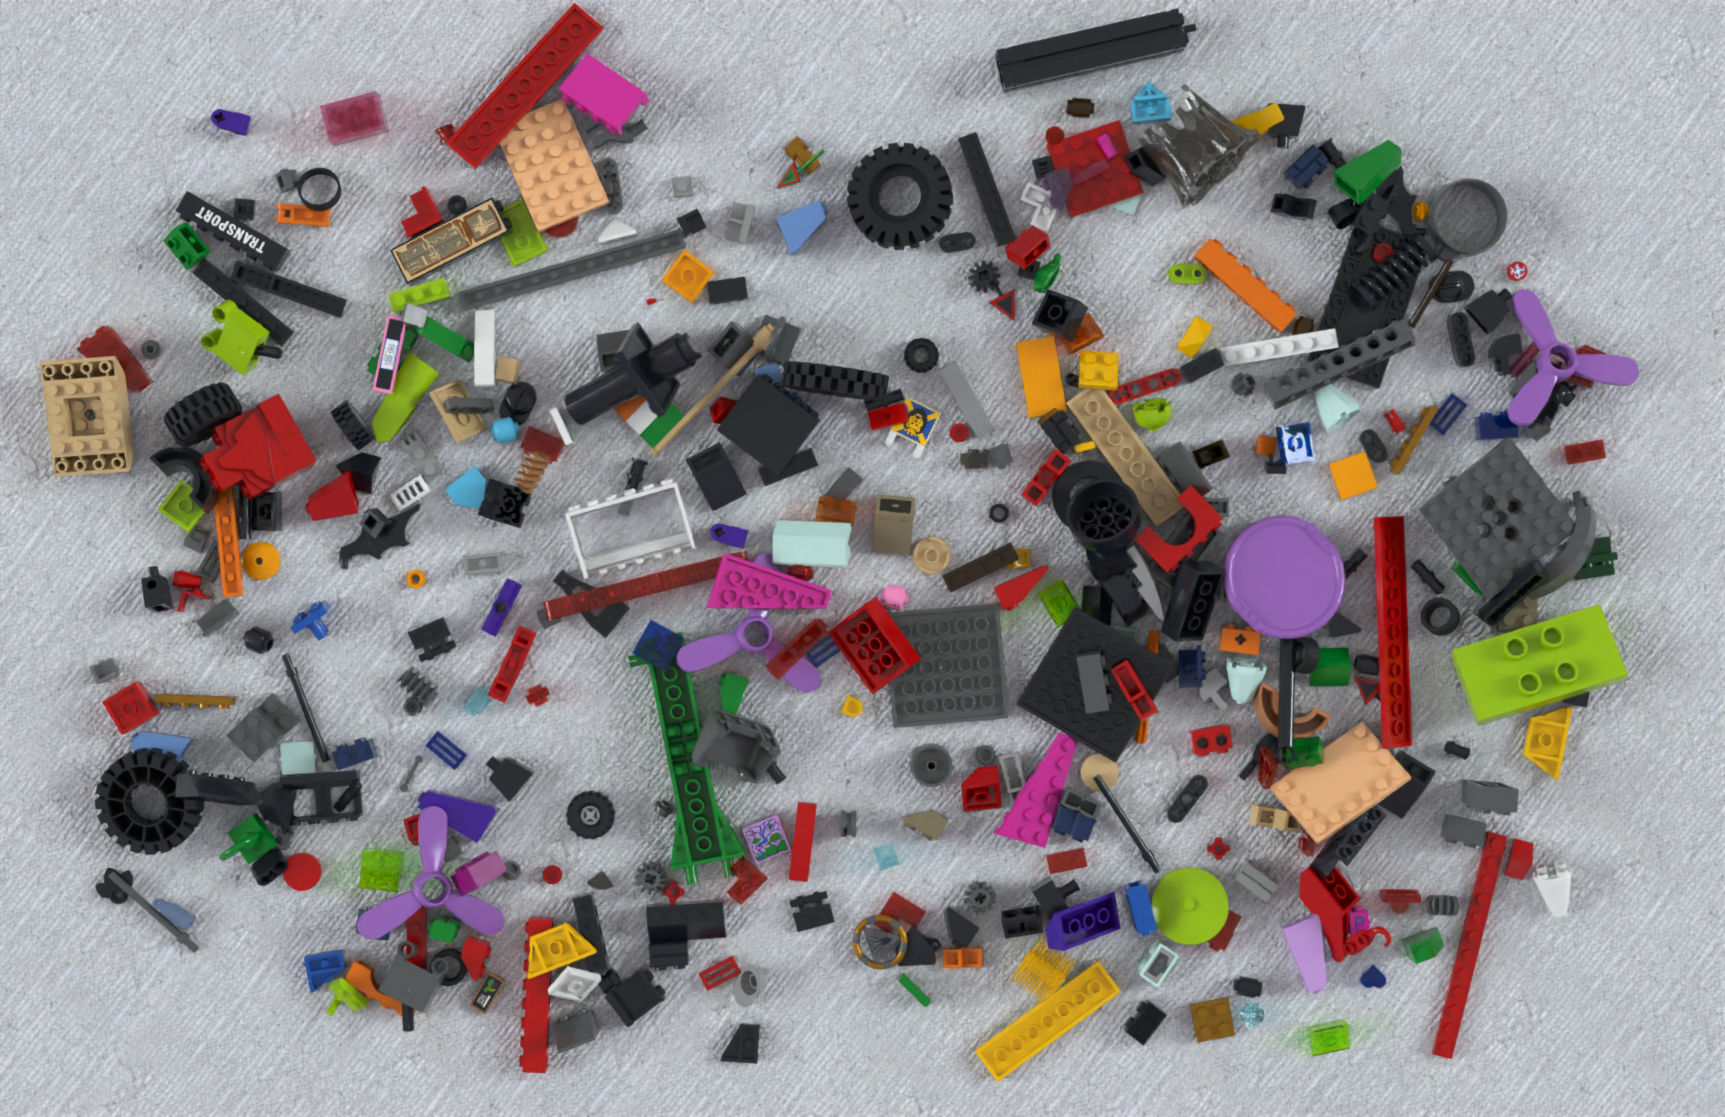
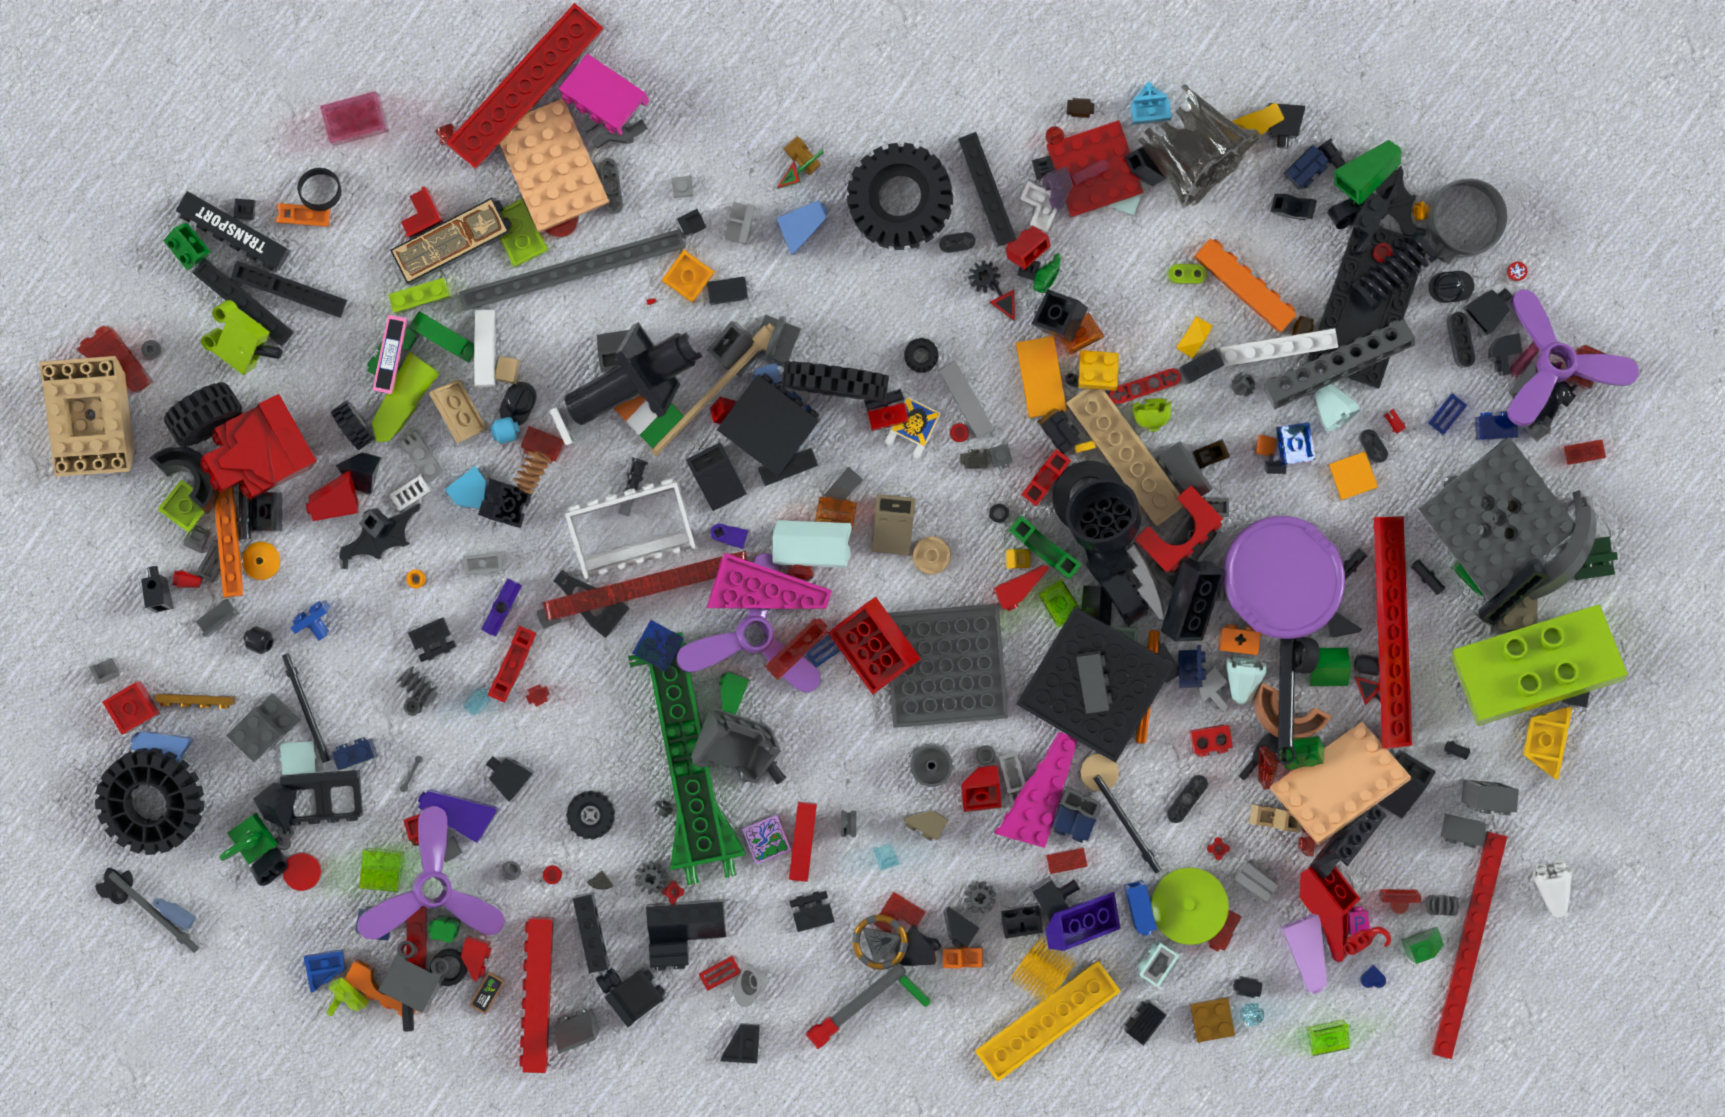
black slope [175,770,263,806] -> none
red bracket [177,588,212,612] -> none
dark purple piece [211,109,251,136] -> none
dark grey tile [275,168,298,193] -> none
black axle [333,780,362,812] -> none
slope [401,303,428,328] -> none
clear blue tile [425,731,467,770] -> none
dark grey beam [443,398,494,414] -> none
black plate [447,195,467,215] -> none
magenta brick [450,851,508,896] -> none
yellow wing [527,922,597,979] -> none
white tile [548,966,601,1002] -> none
white slope [598,218,638,244] -> none
clear red plate [727,856,768,905] -> none
yellow tile [841,695,863,717] -> none
bright pink head [880,584,909,611] -> none
dark brown tile [942,542,1019,593] -> none
black brick [995,8,1196,94] -> none
dark pink pin [1097,133,1118,159] -> none
red slope [1111,660,1159,722] -> none
pearl gold plate [1389,405,1439,475] -> none
dark brown bar [1408,258,1453,328] -> none
black tyre [1420,597,1460,636] -> none
red slope [1504,838,1533,880] -> none
none -> dark grey piece [805,963,907,1049]
none -> green arch [1007,516,1082,579]

